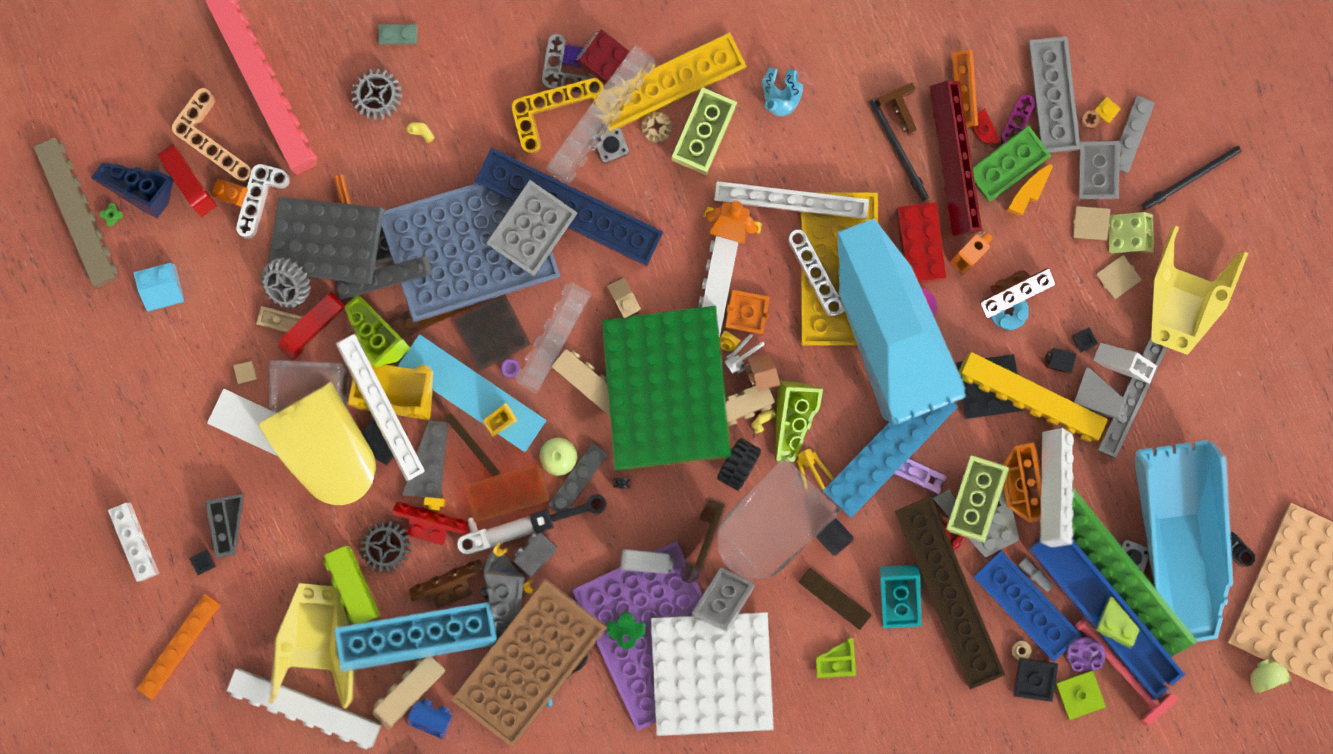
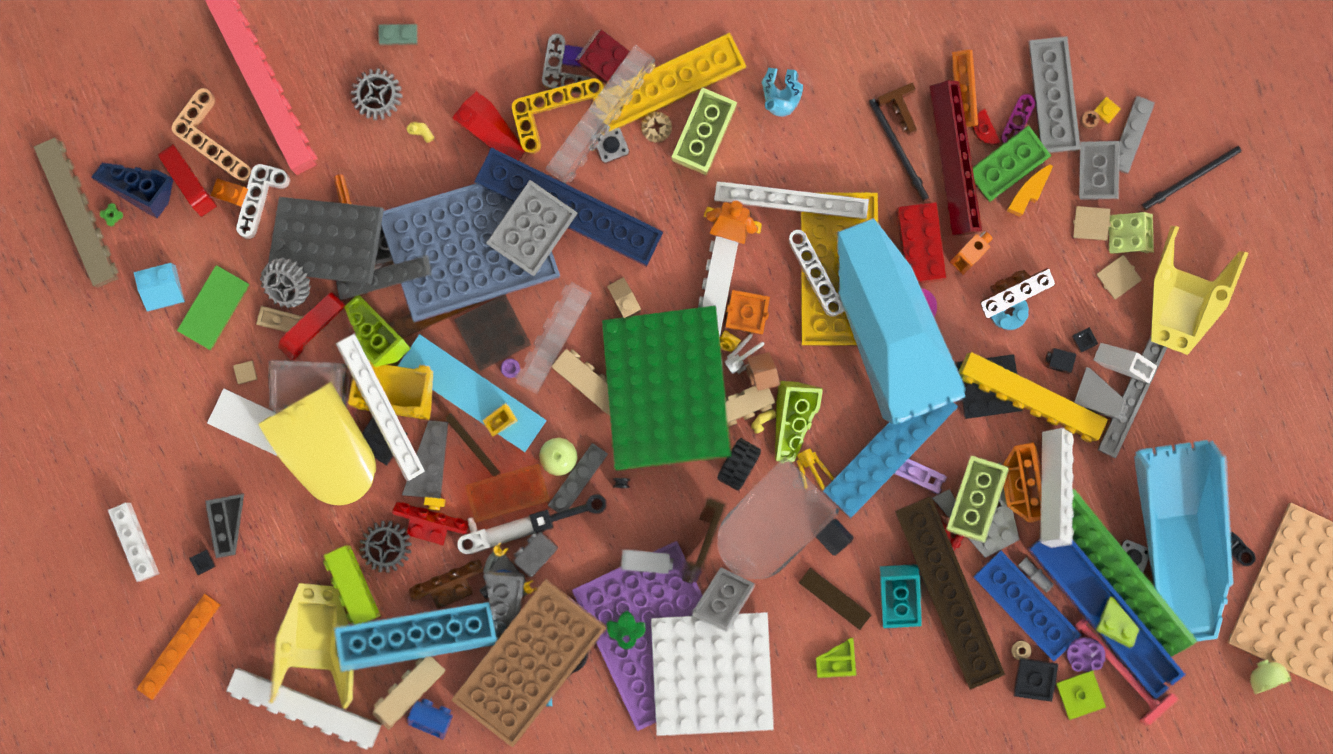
none -> bright green tile [177,265,250,350]
none -> red wedge [452,91,526,161]

